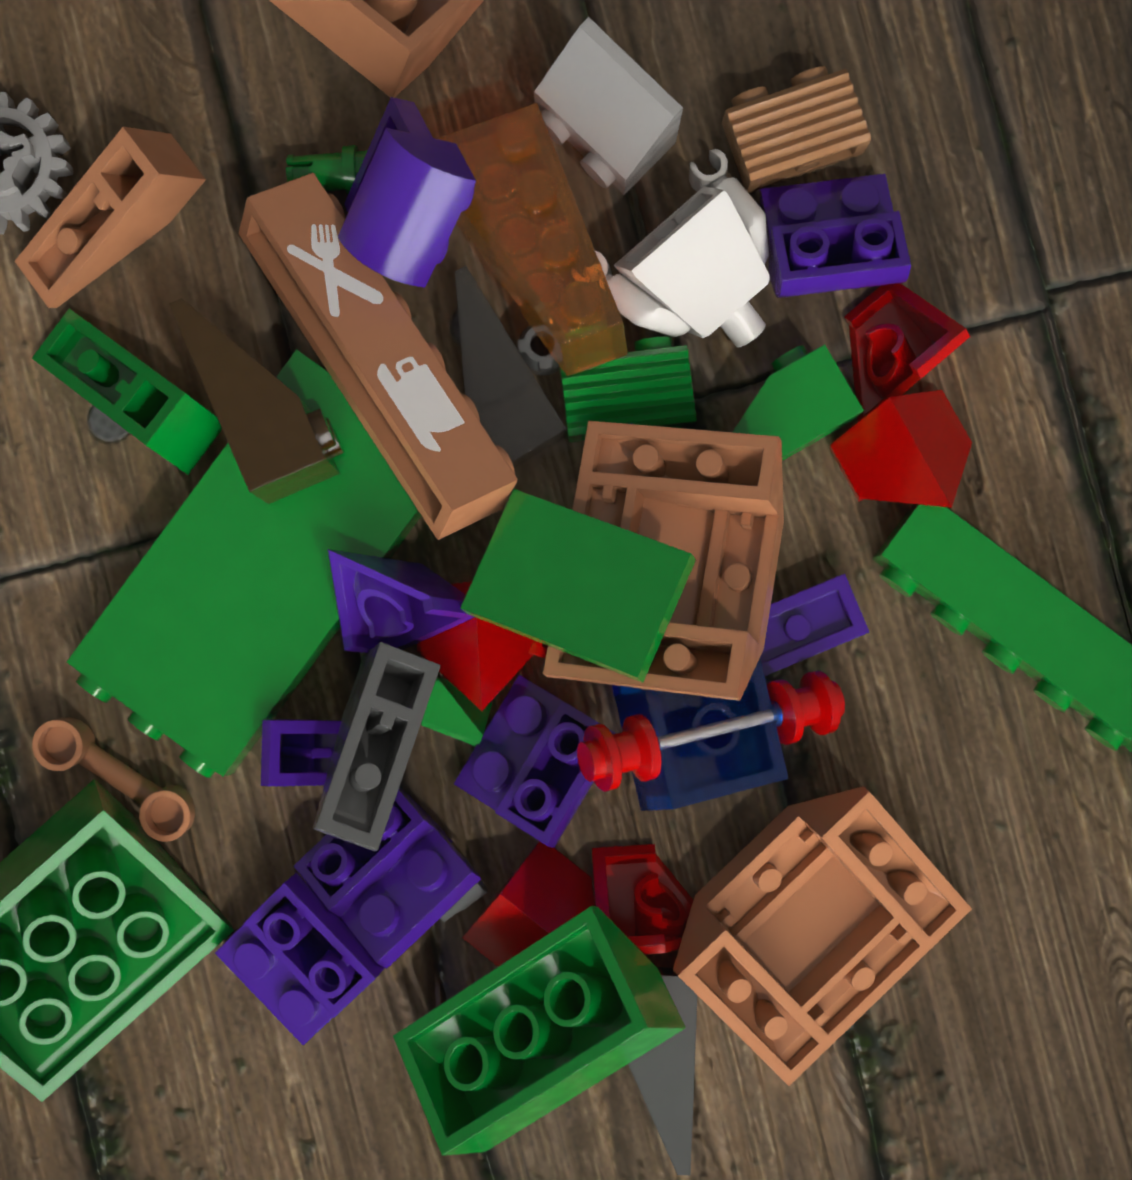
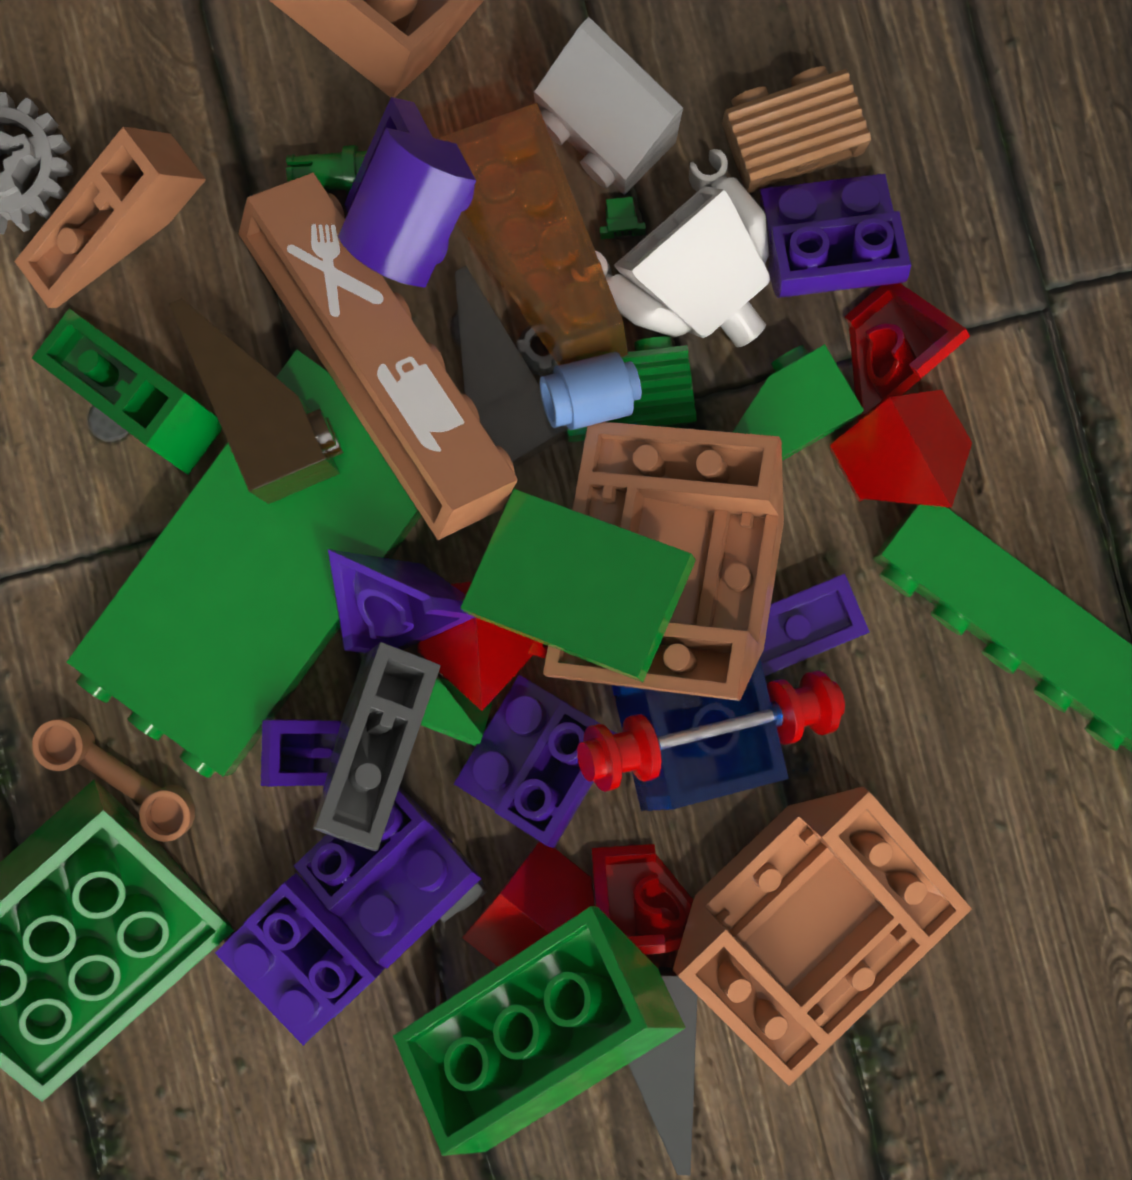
none -> medium blue brick [540,351,642,430]
none -> green piece [600,197,646,240]

